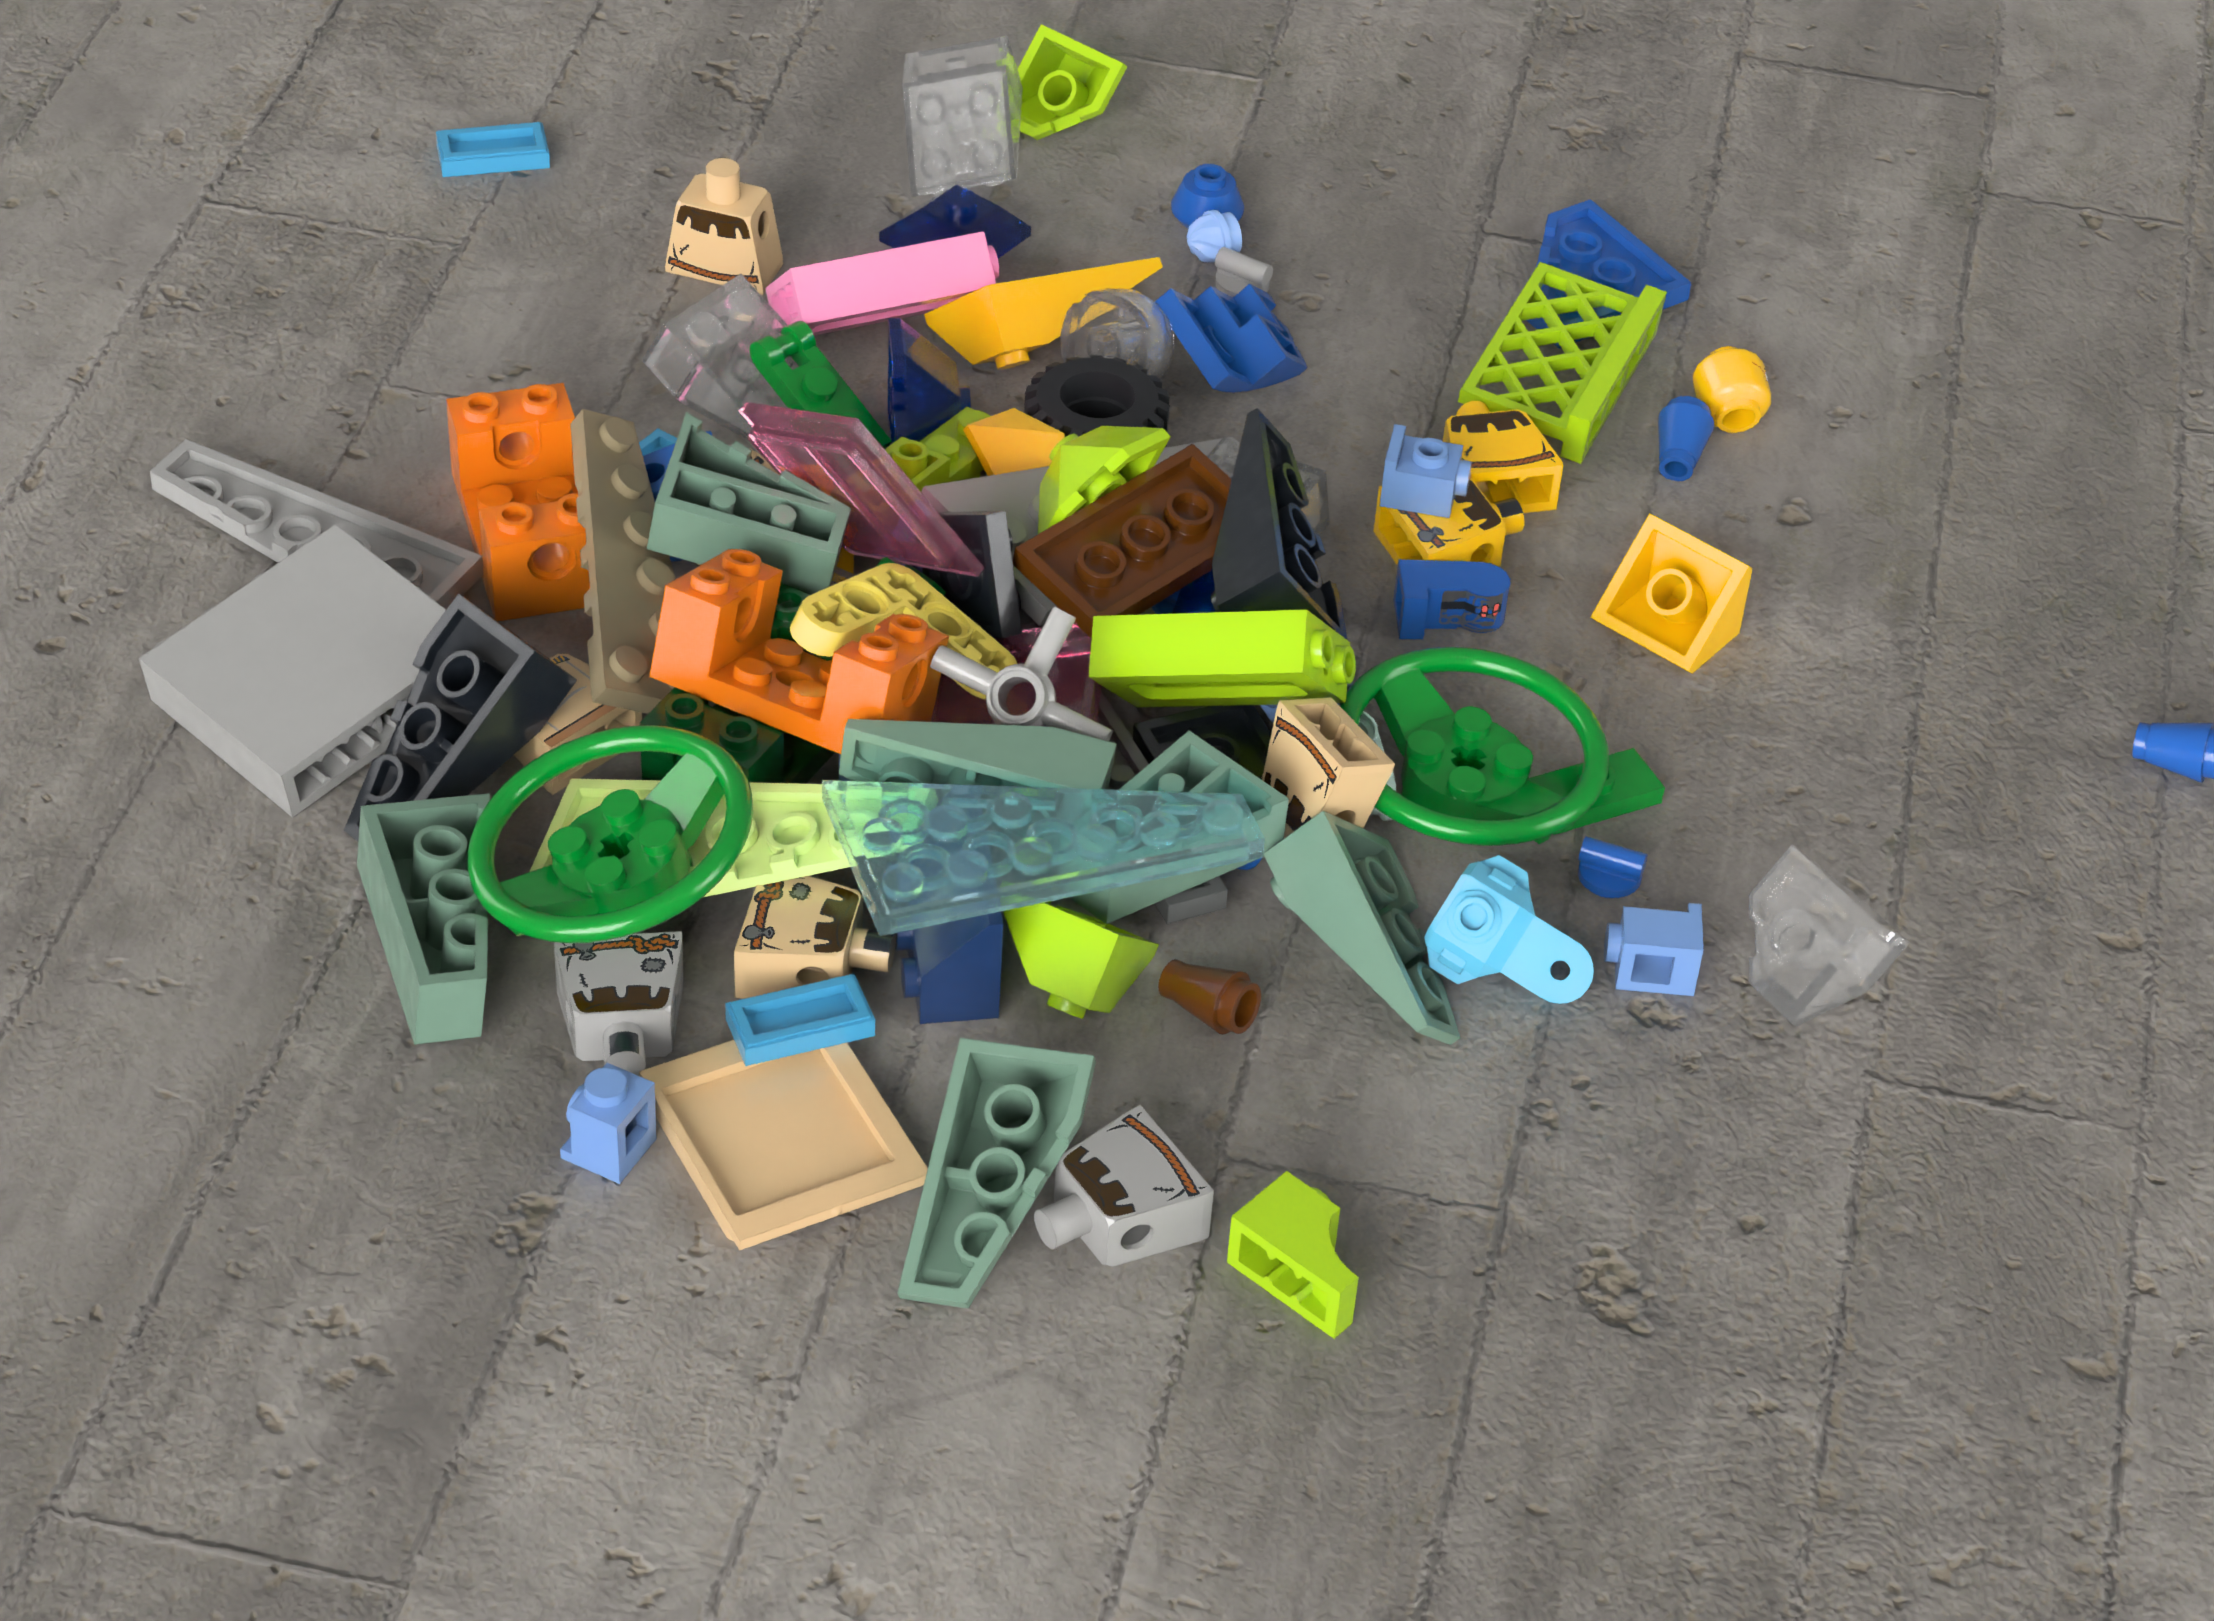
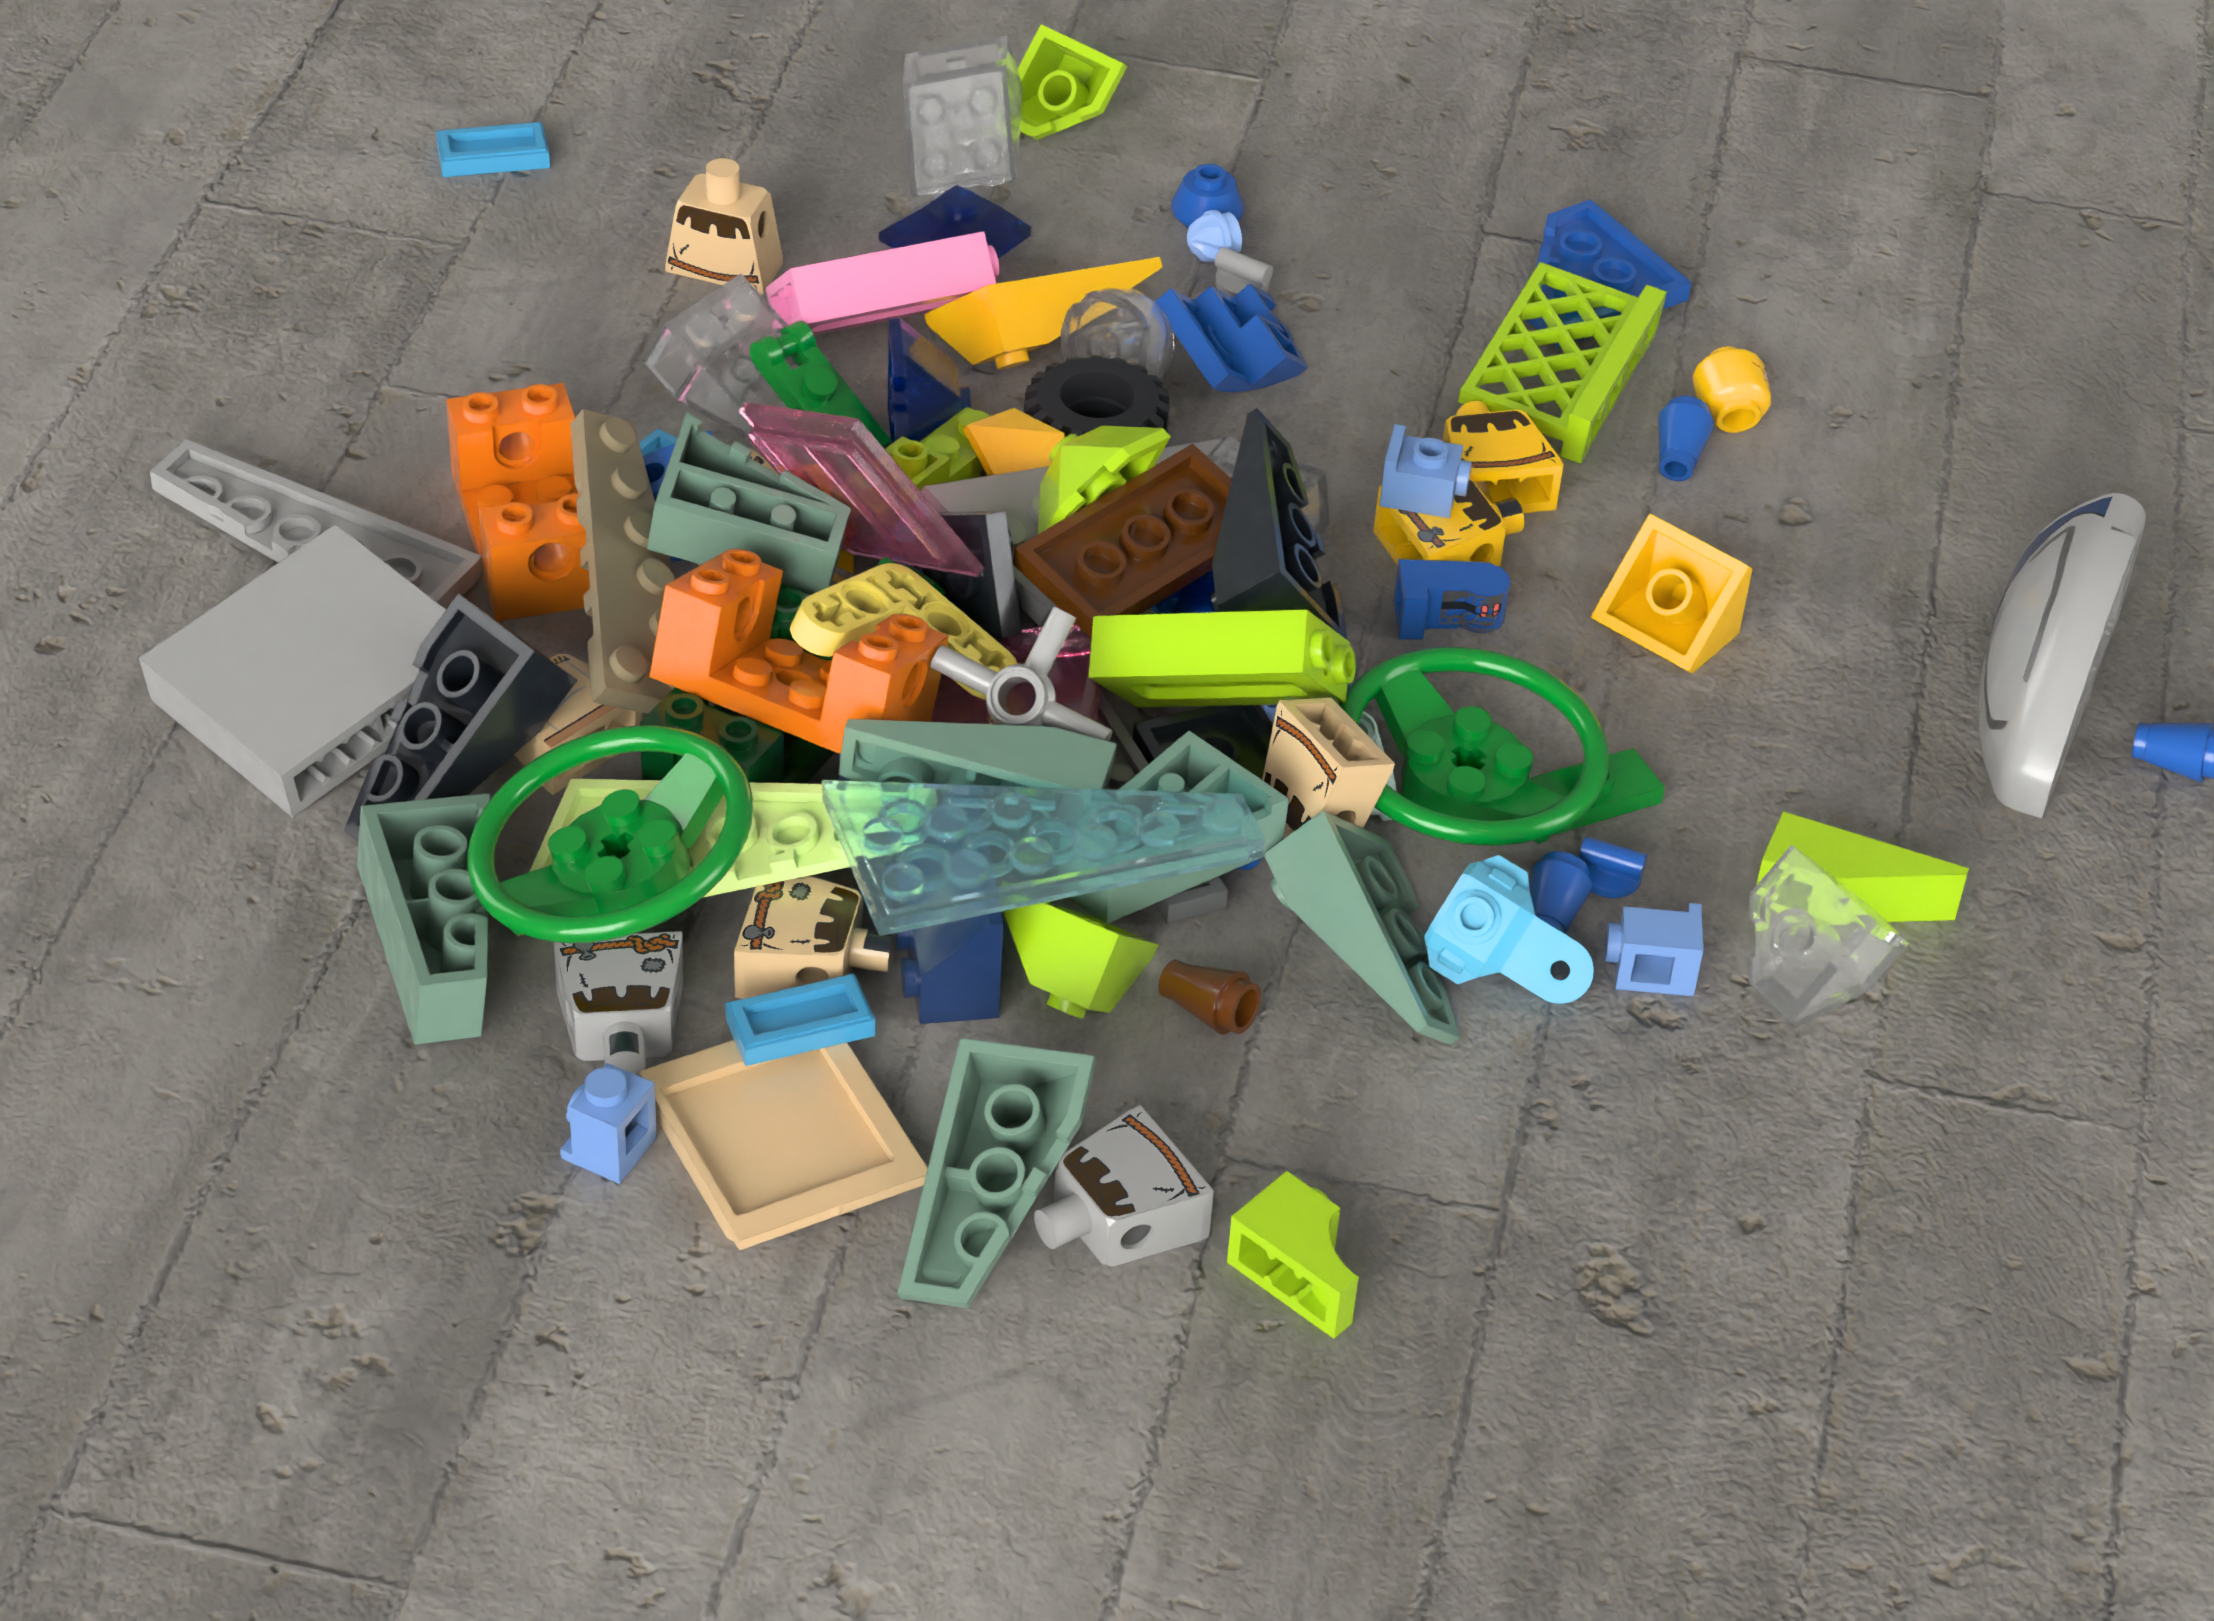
none -> blue cone [1529,851,1592,934]
none -> lime slope [1752,811,1969,924]
none -> light grey panel [1978,493,2146,819]

